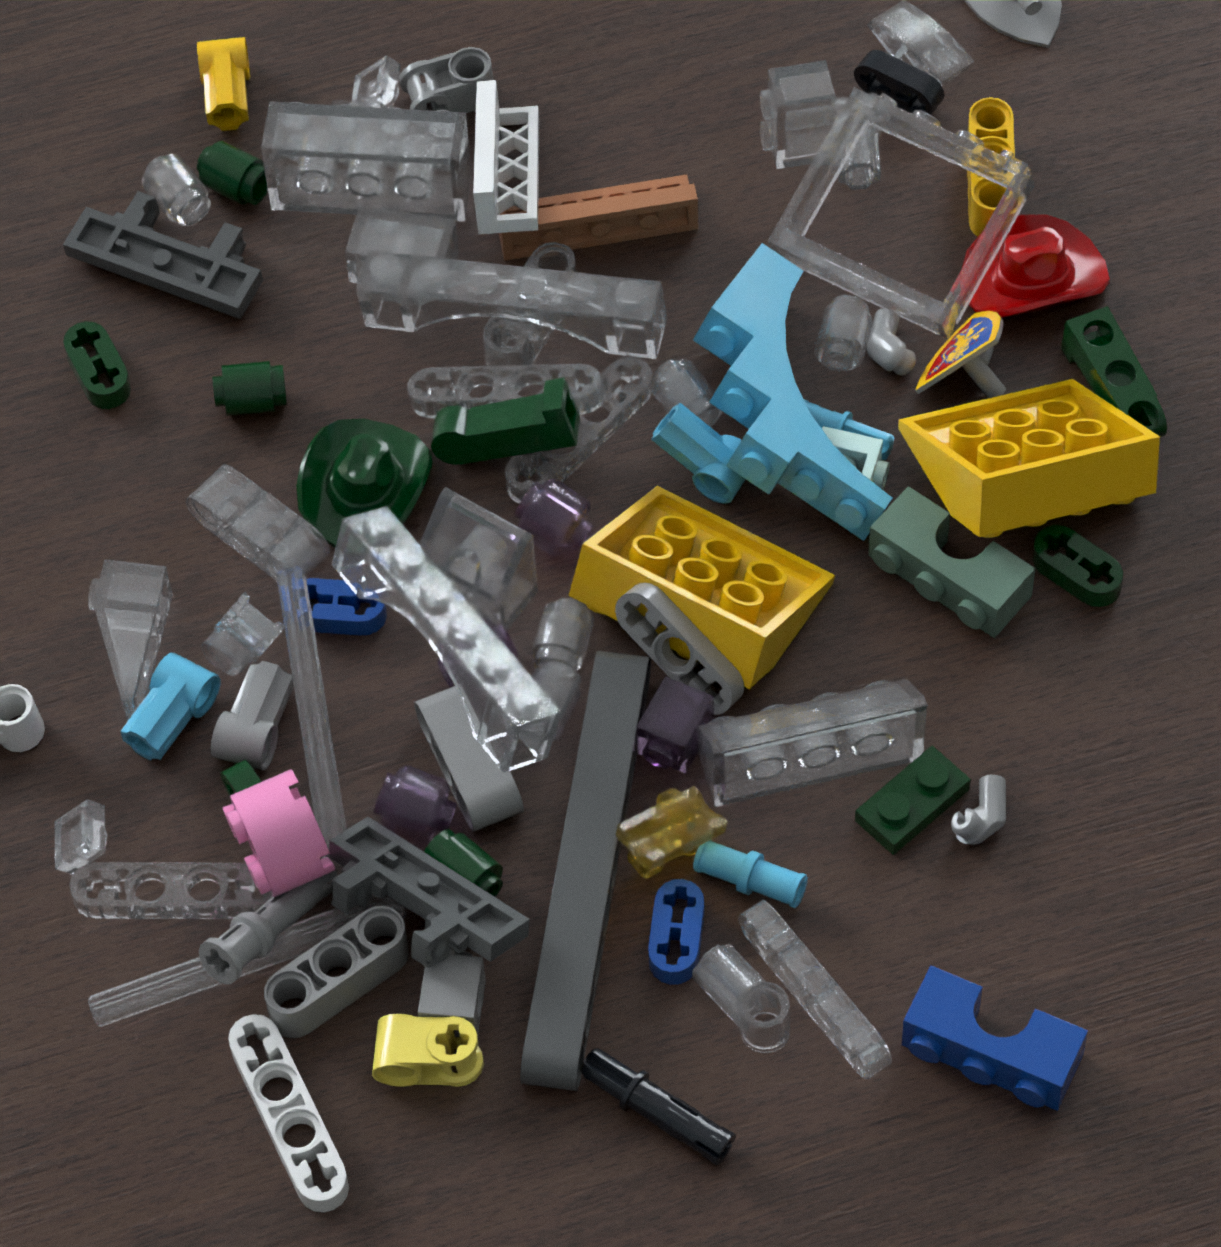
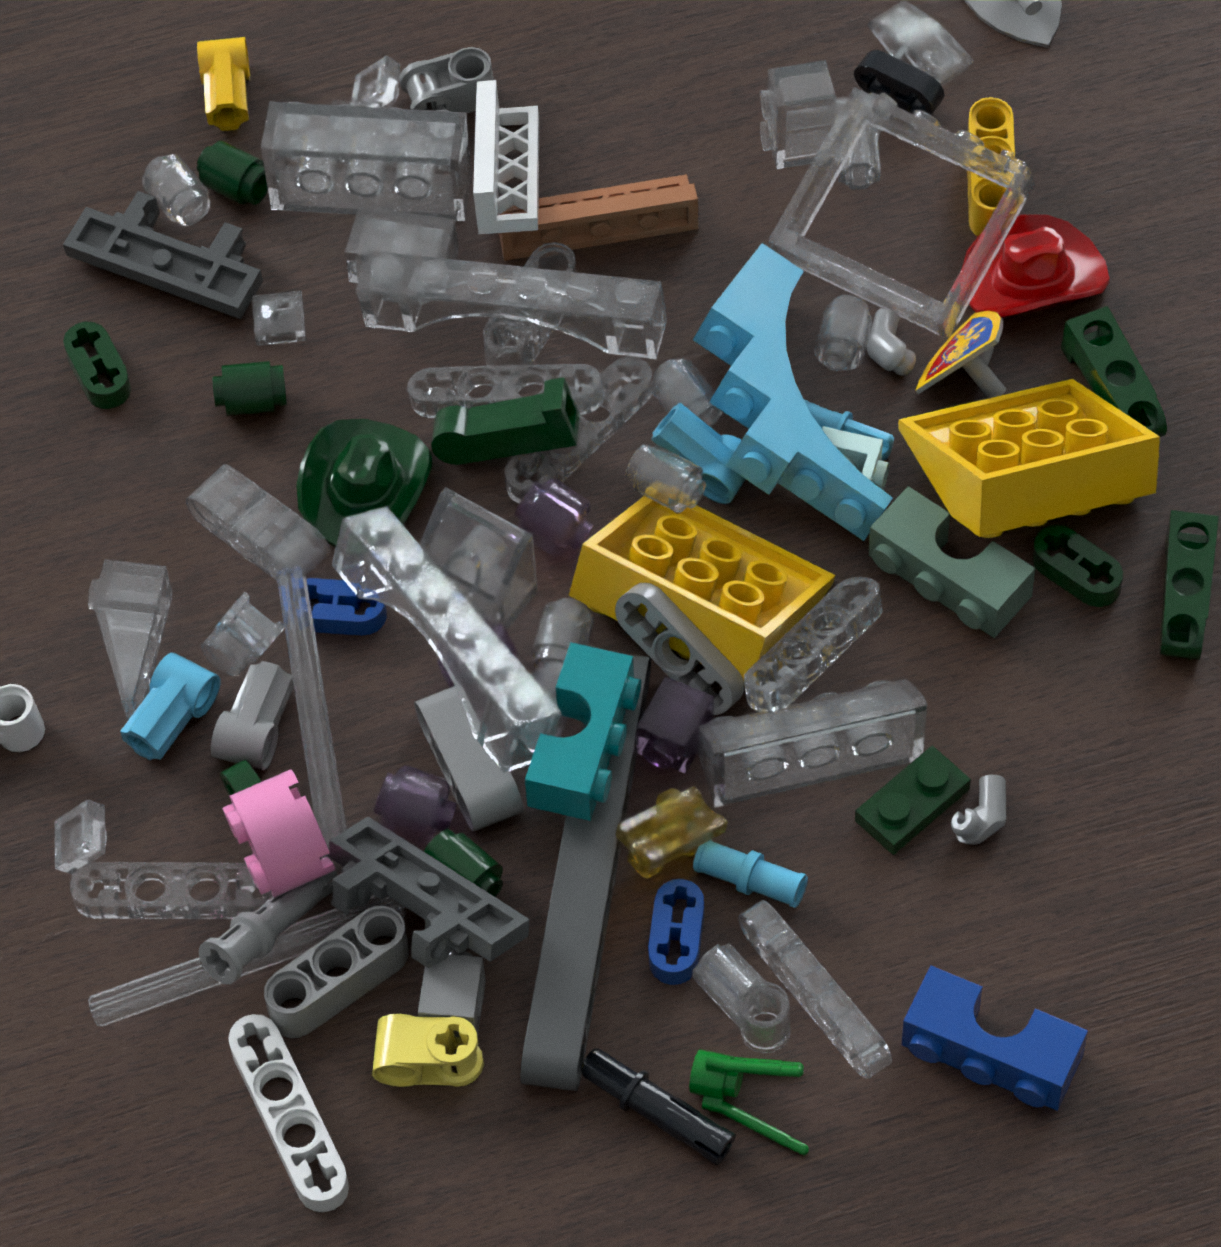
none -> clear tile [252,290,307,346]
none -> teal arch [525,642,641,821]
none -> clear brick [625,444,706,513]
none -> green plant [689,1049,809,1155]
none -> clear beam [744,577,883,712]
none -> dark green leg [1159,510,1219,660]

